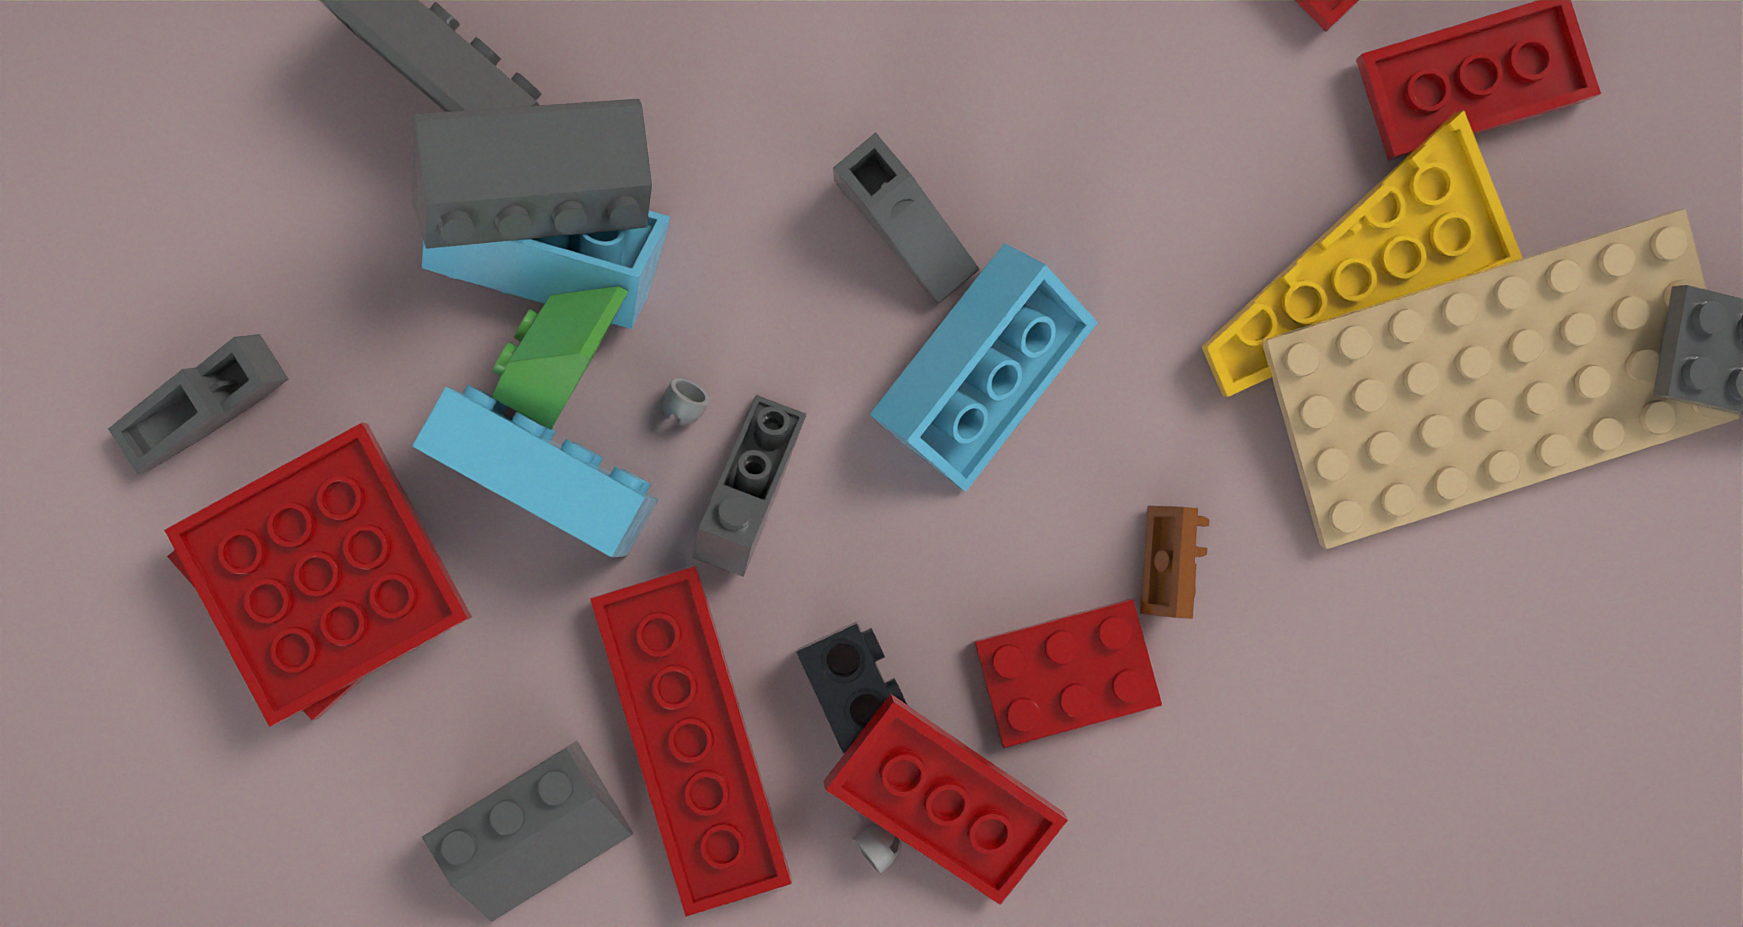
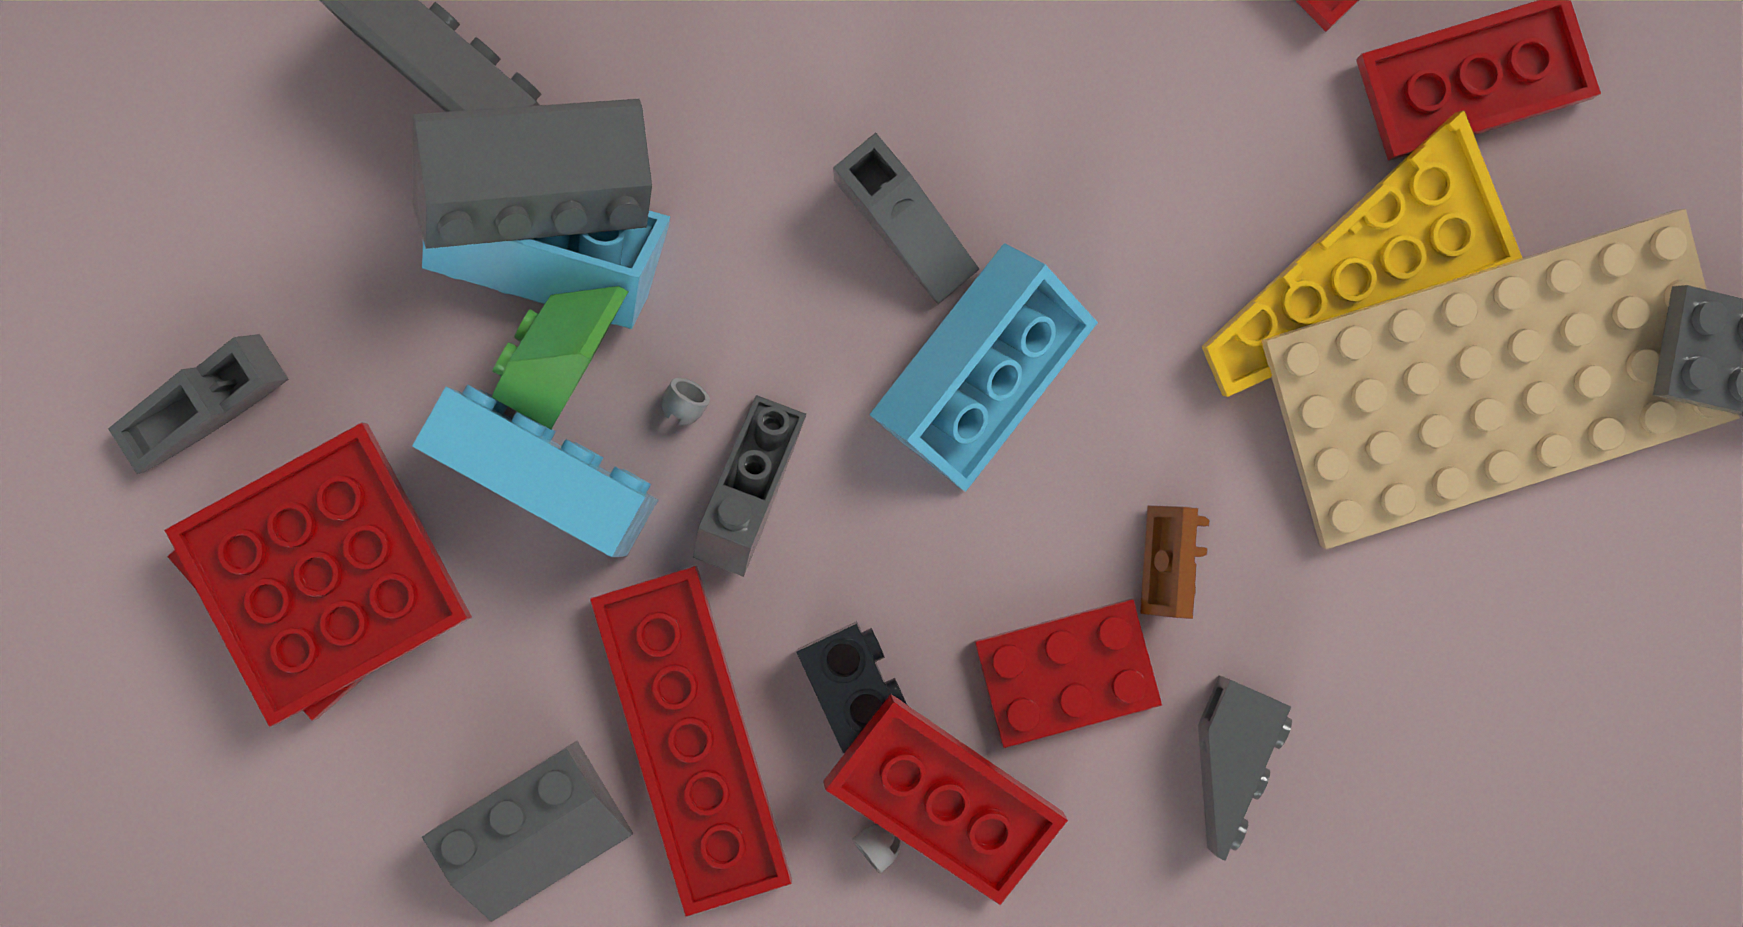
none -> dark grey slope [1198,675,1292,861]

